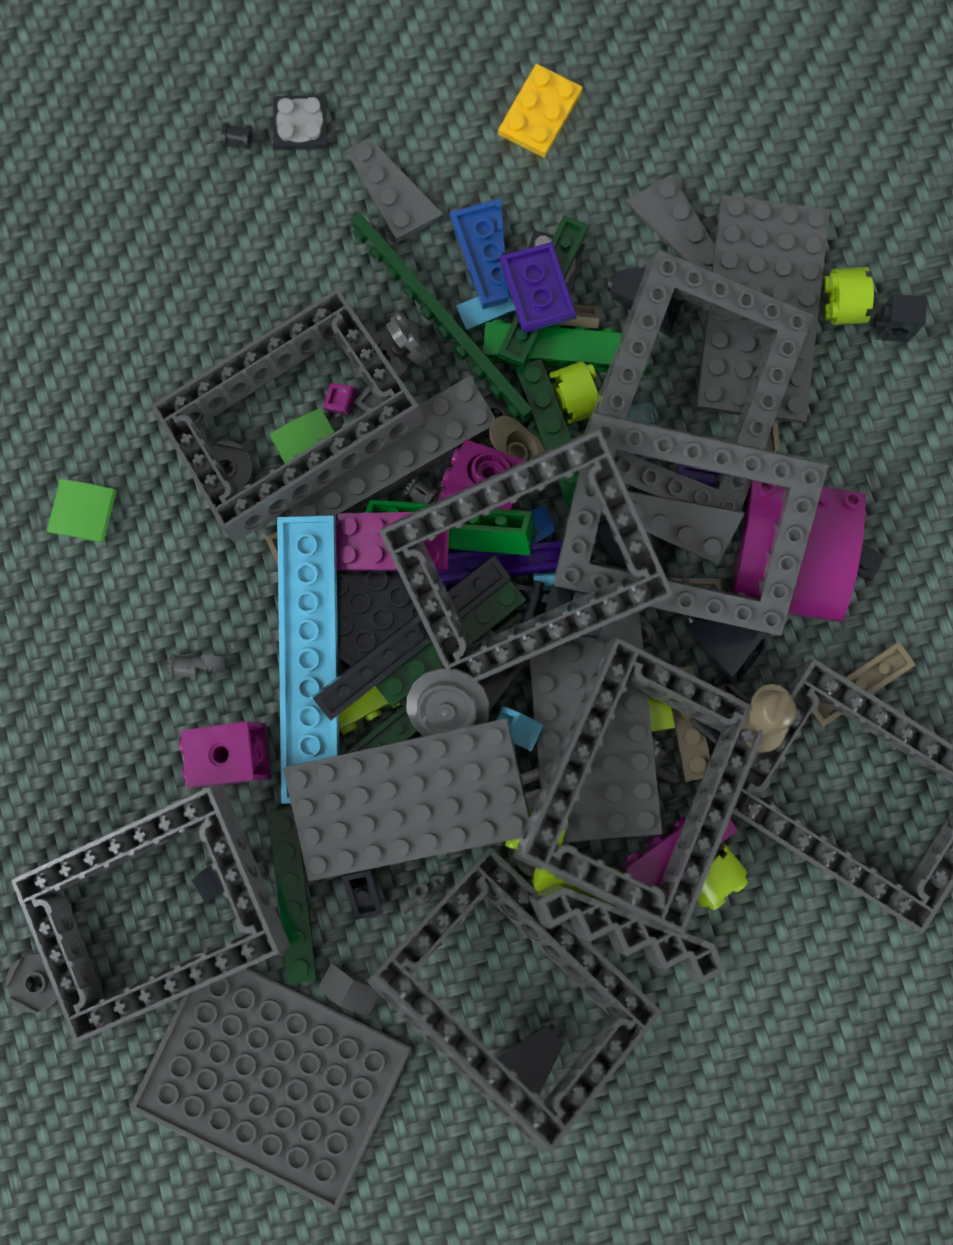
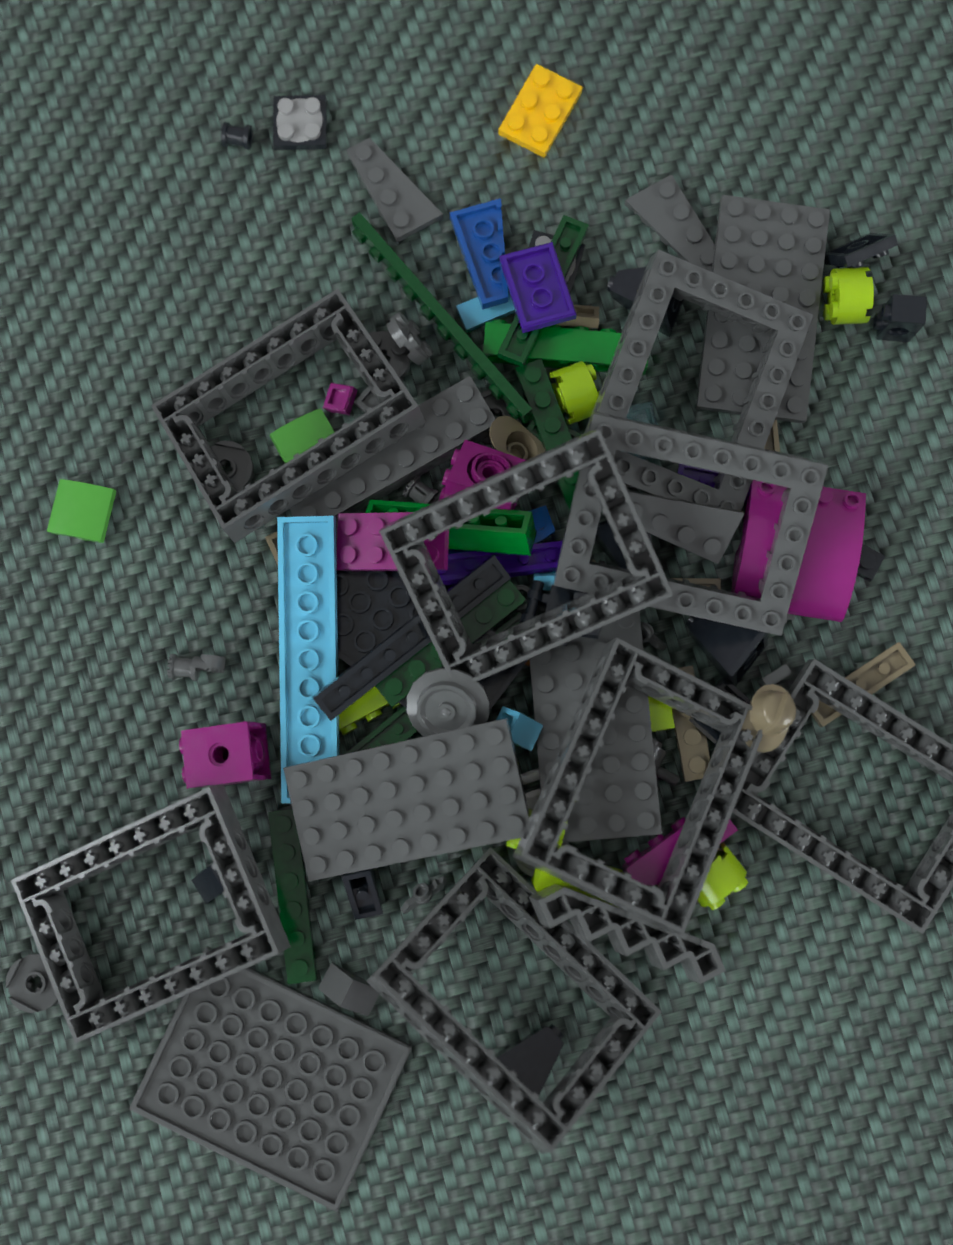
none -> dark grey tile [757,664,791,687]
none -> black plate [824,233,898,268]

